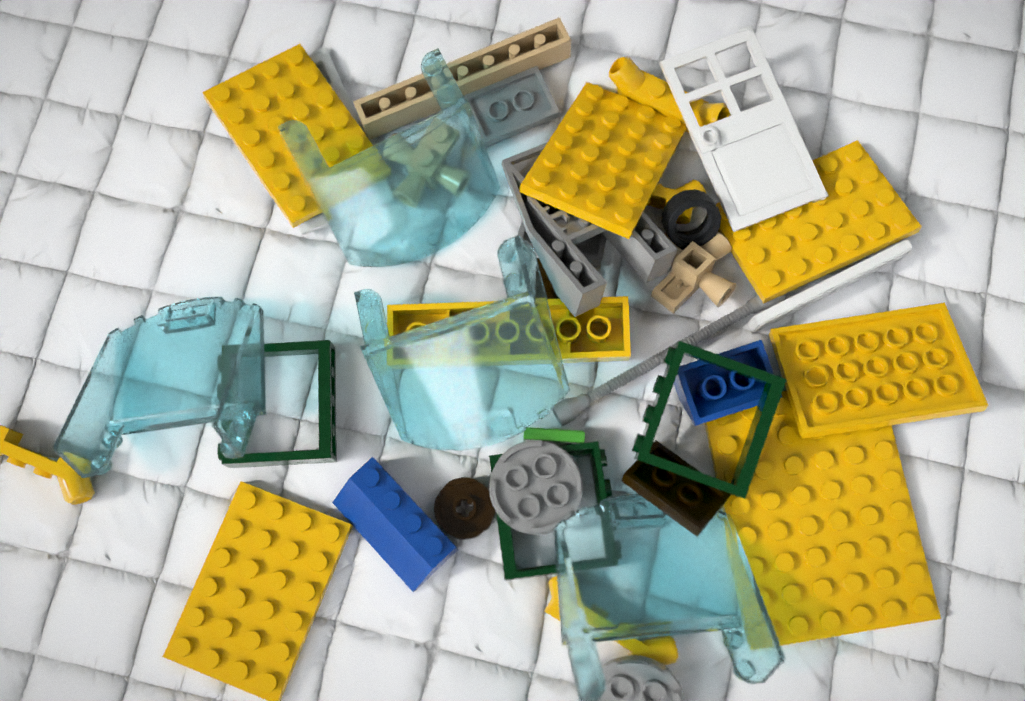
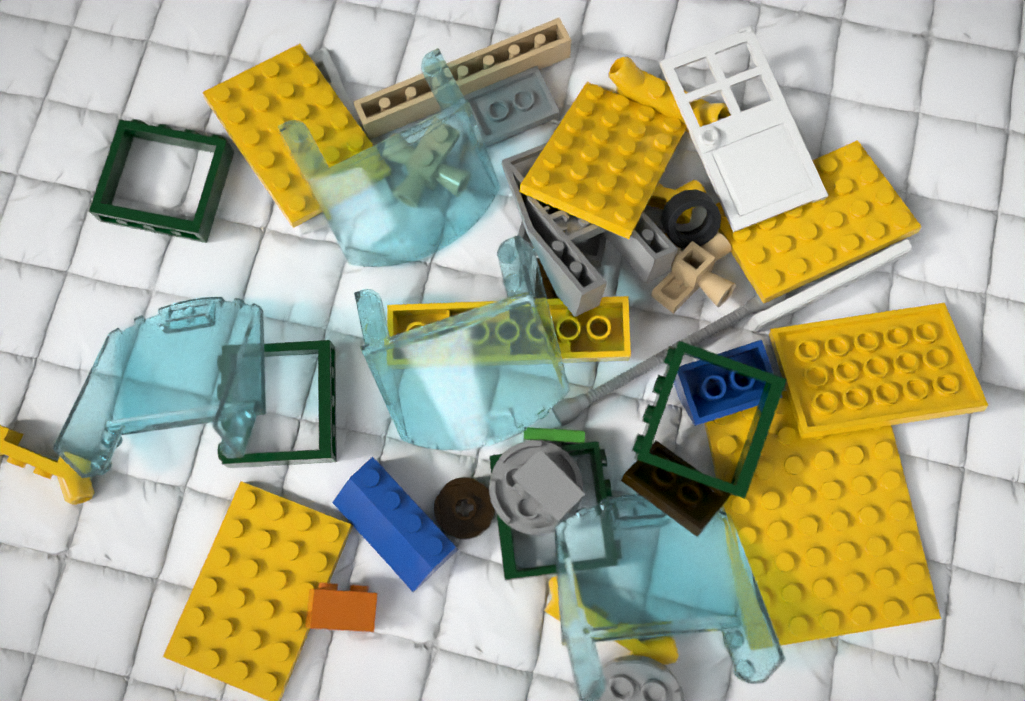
none -> dark green window [89,119,234,243]
none -> orange brick [306,583,377,632]
none -> light grey brick [512,448,585,524]

